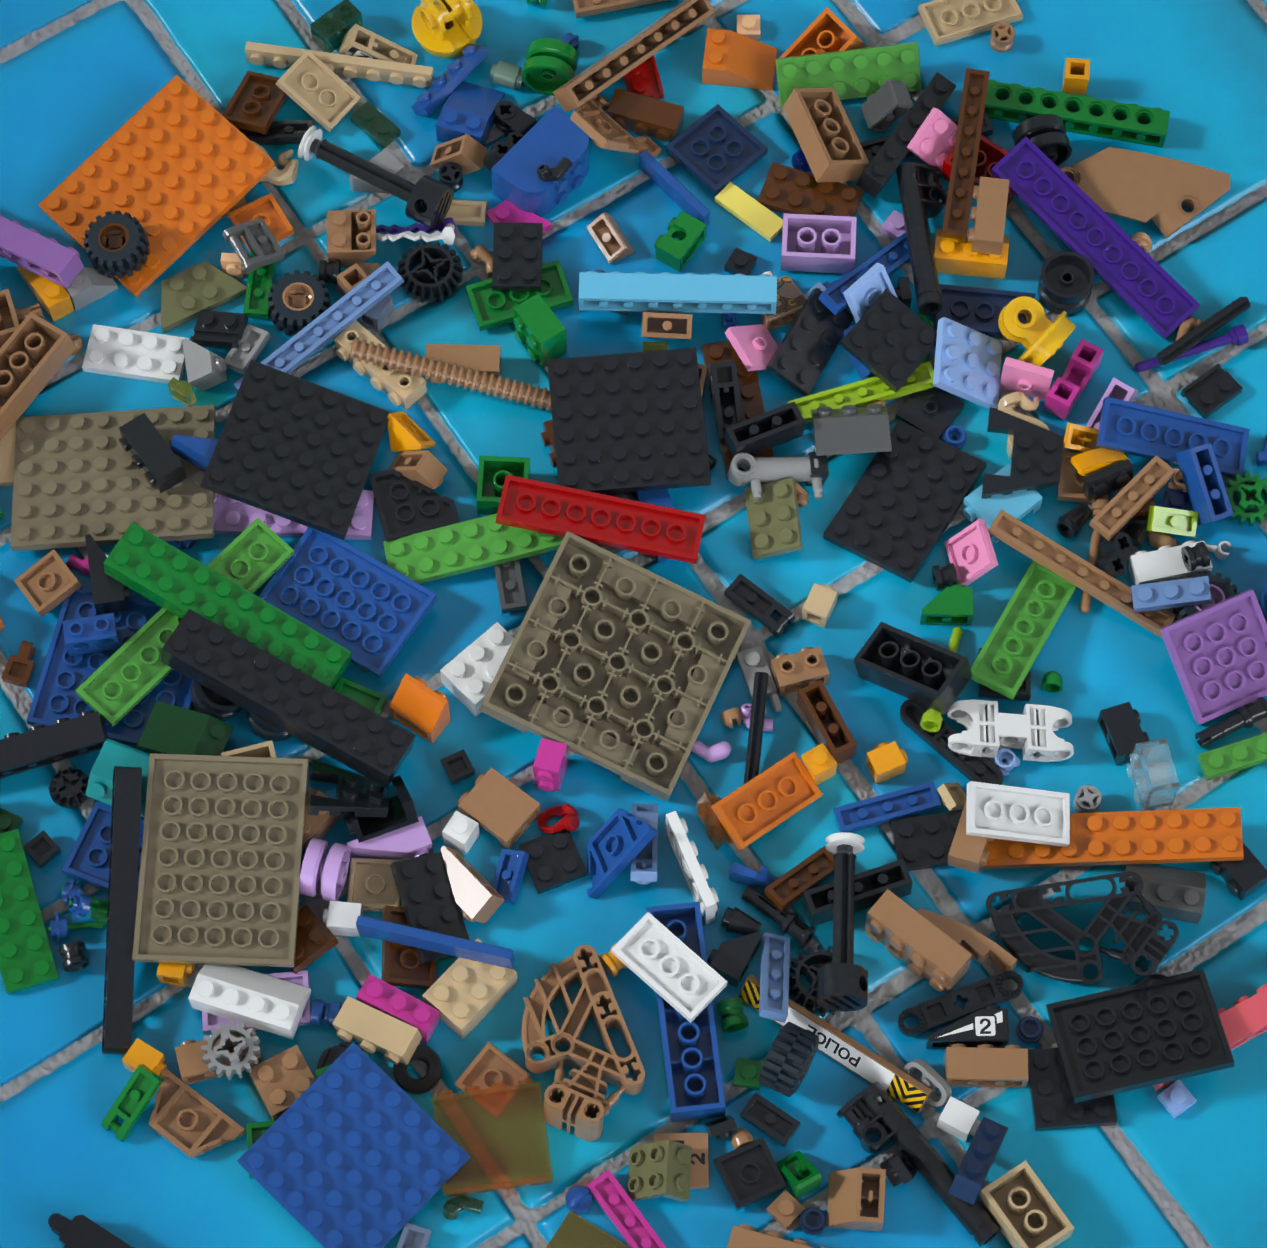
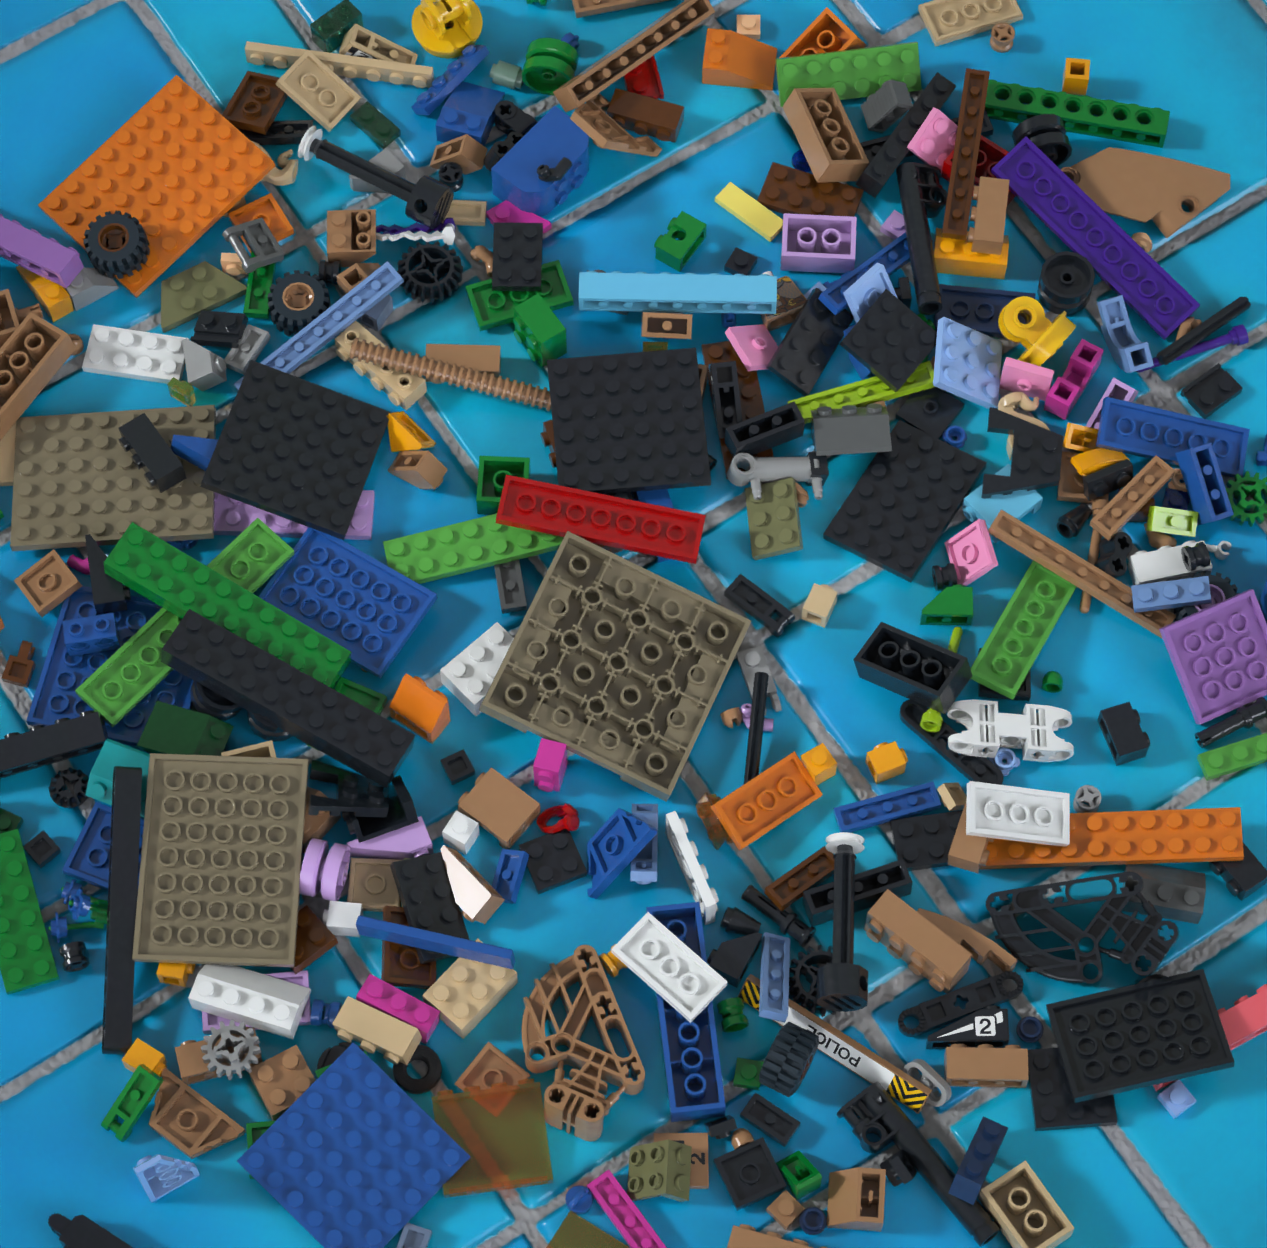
black plate [369,469,460,542] -> none
clear green arm [443,1195,484,1220] -> none
medium nougat slope [586,212,635,264] -> none
blue tile [639,150,710,226] -> none
dark blue plate [666,104,768,196] -> none
lavender arm [691,740,731,763] -> none
blue slope [729,862,778,889] -> none
medium nougat brick [770,647,829,697] -> none
reddish brown brick [797,680,857,764] -> none
white brick [936,1096,981,1142] -> none
black plate [1118,519,1149,546] -> none
clear brick [1127,738,1180,811] -> none
none -> light blue wedge [133,1154,200,1203]
none -> medium blue arch [1097,295,1154,373]

